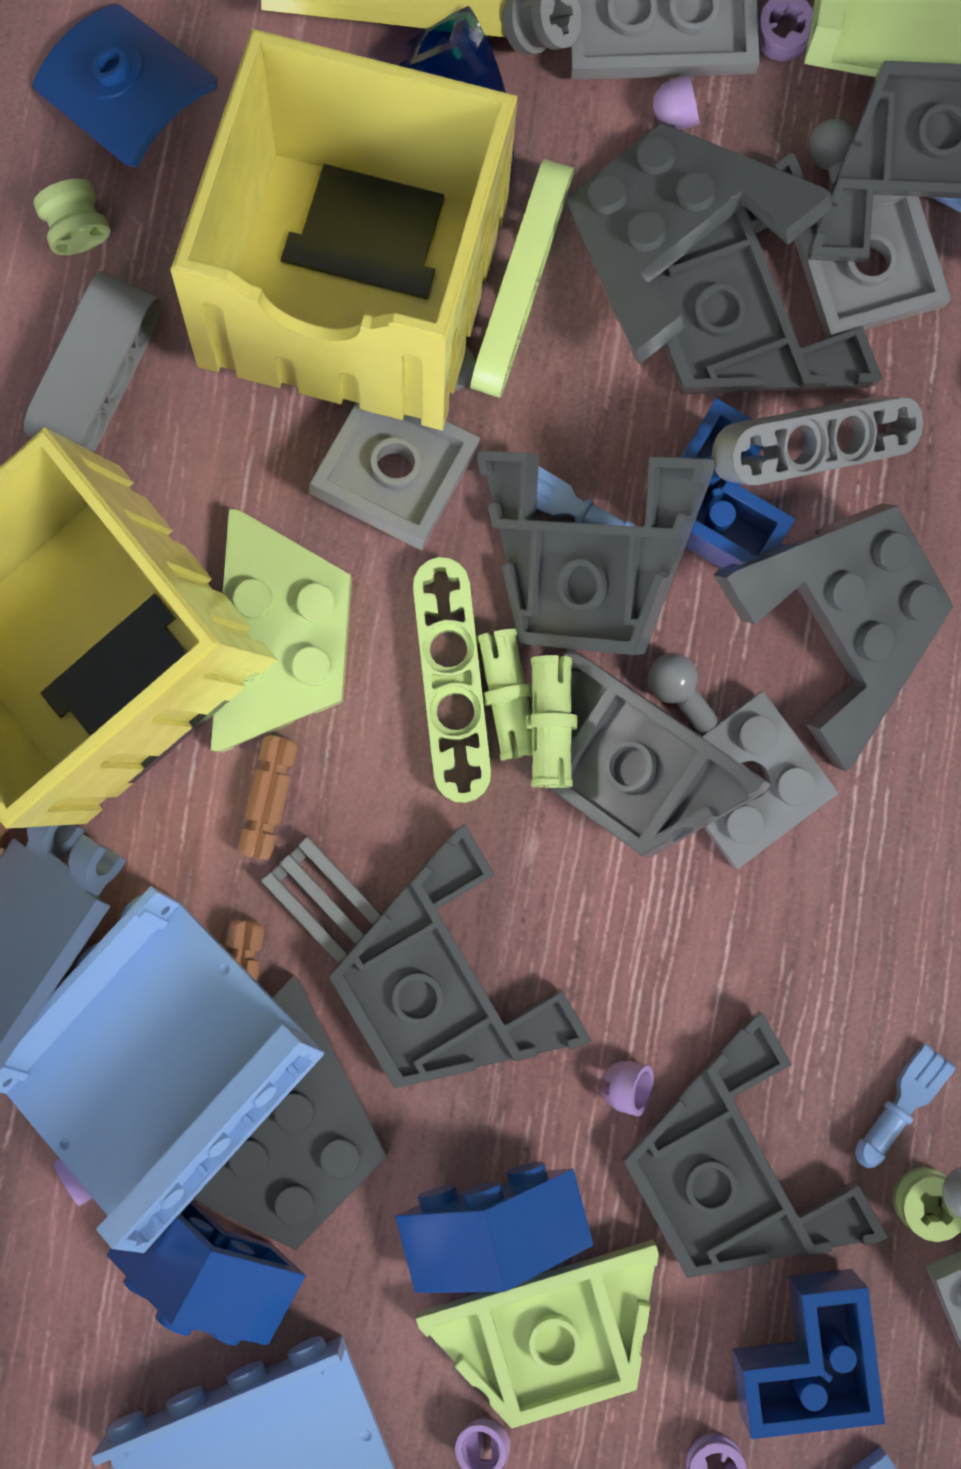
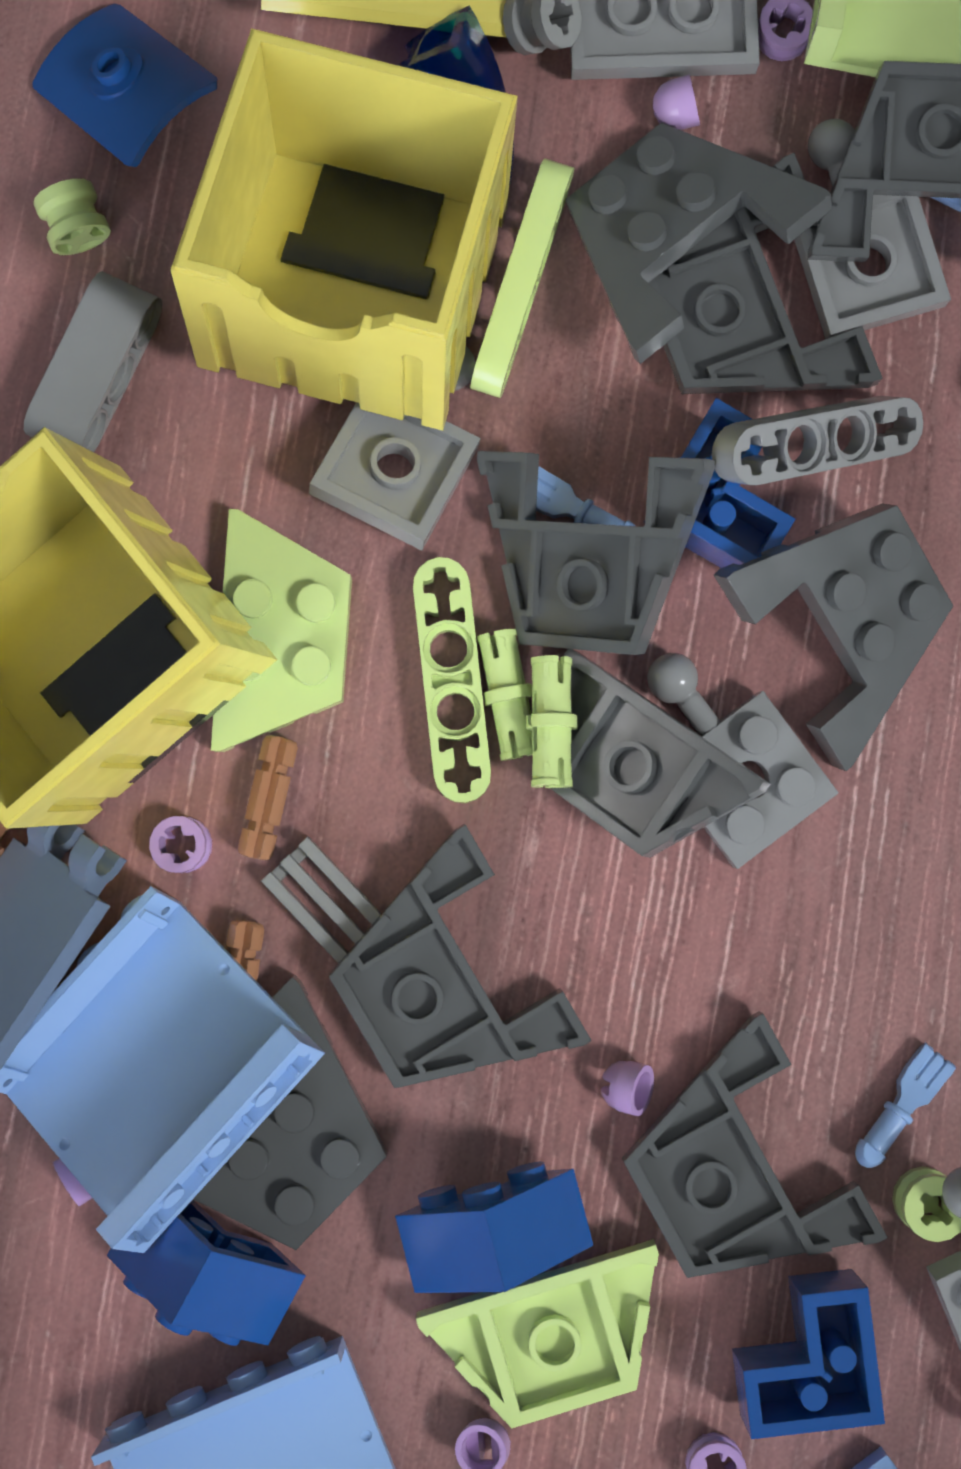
none -> lavender bush [149,816,212,873]

